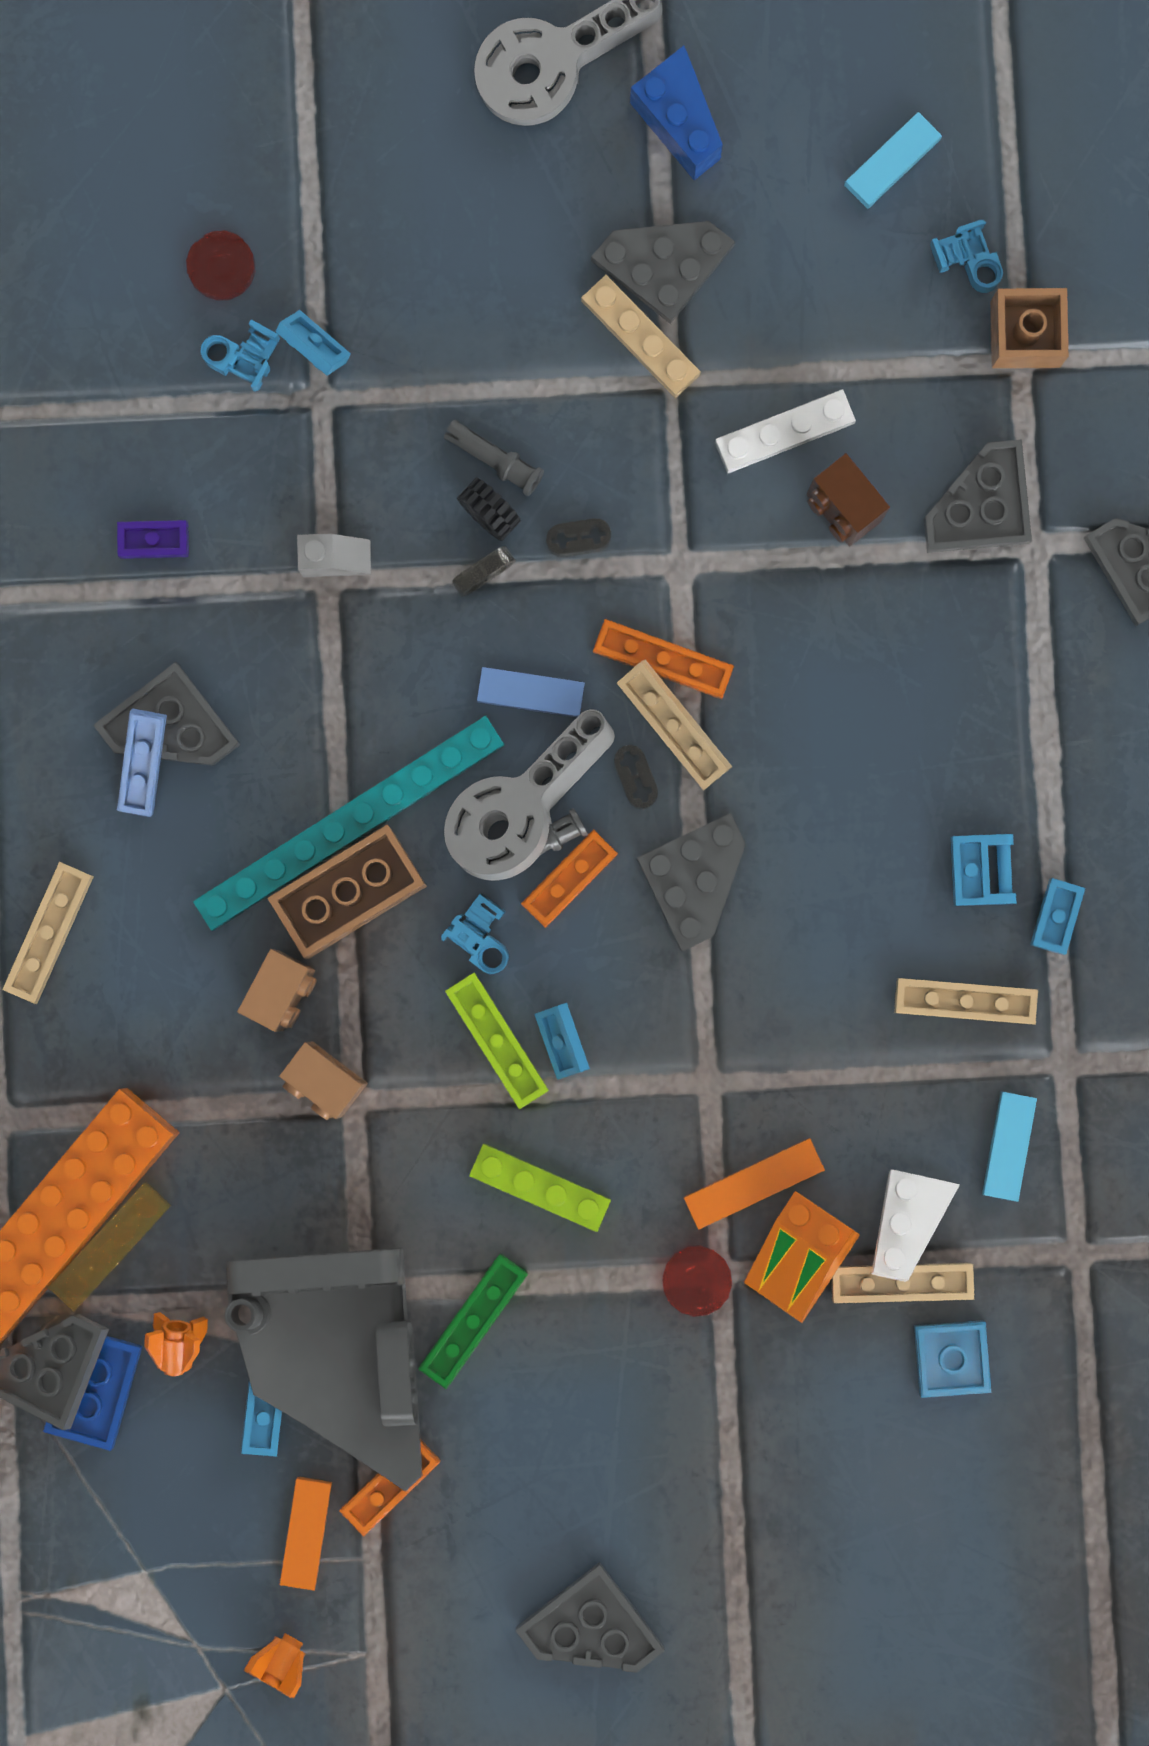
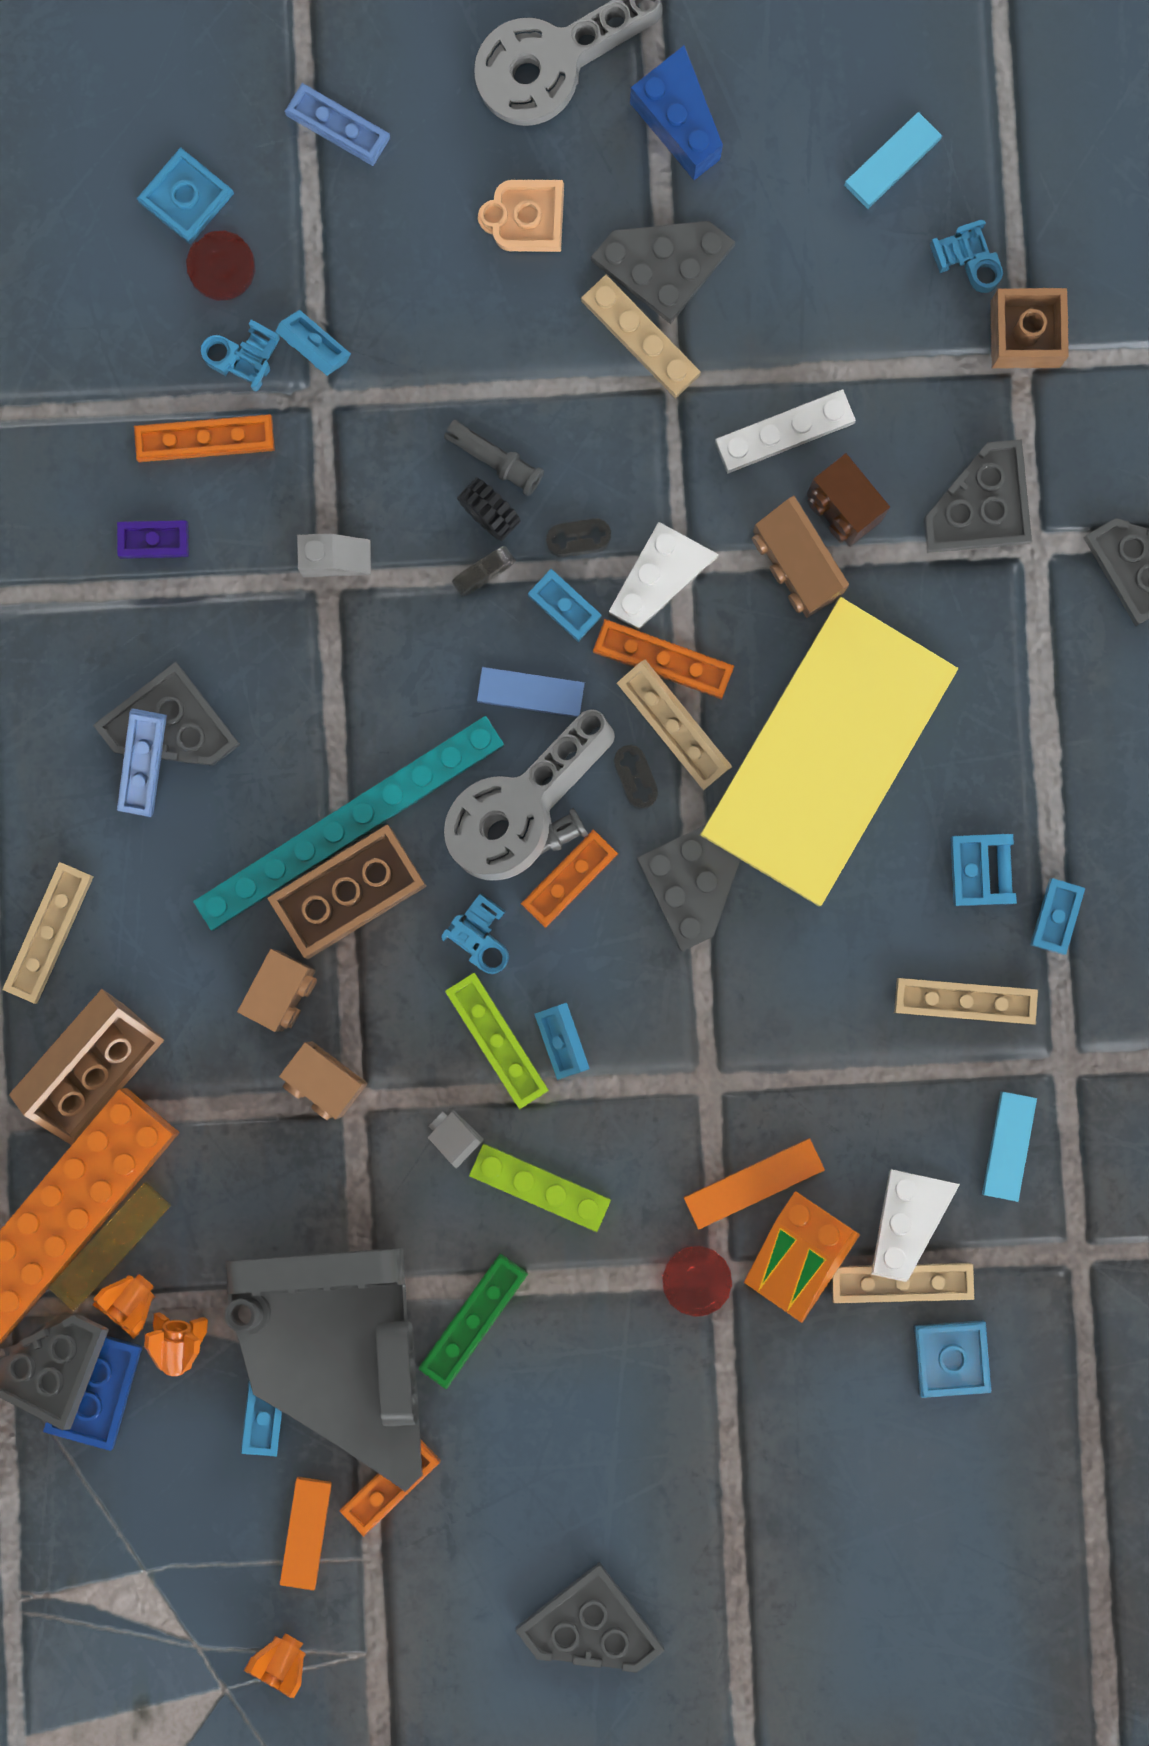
none -> medium nougat slope [9,989,164,1146]
none -> orange brick [92,1274,155,1339]
none -> orange tile [134,414,275,462]
none -> dark azure tile [137,147,234,245]
none -> medium blue tile [285,83,390,166]
none -> light grey slope [428,1110,484,1169]
none -> light nougat plate [478,180,564,252]
none -> dark azure plate [528,569,602,642]
none -> white wing [609,522,719,630]
none -> light yellow tile [700,597,959,906]
none -> medium nougat slope [752,496,849,618]

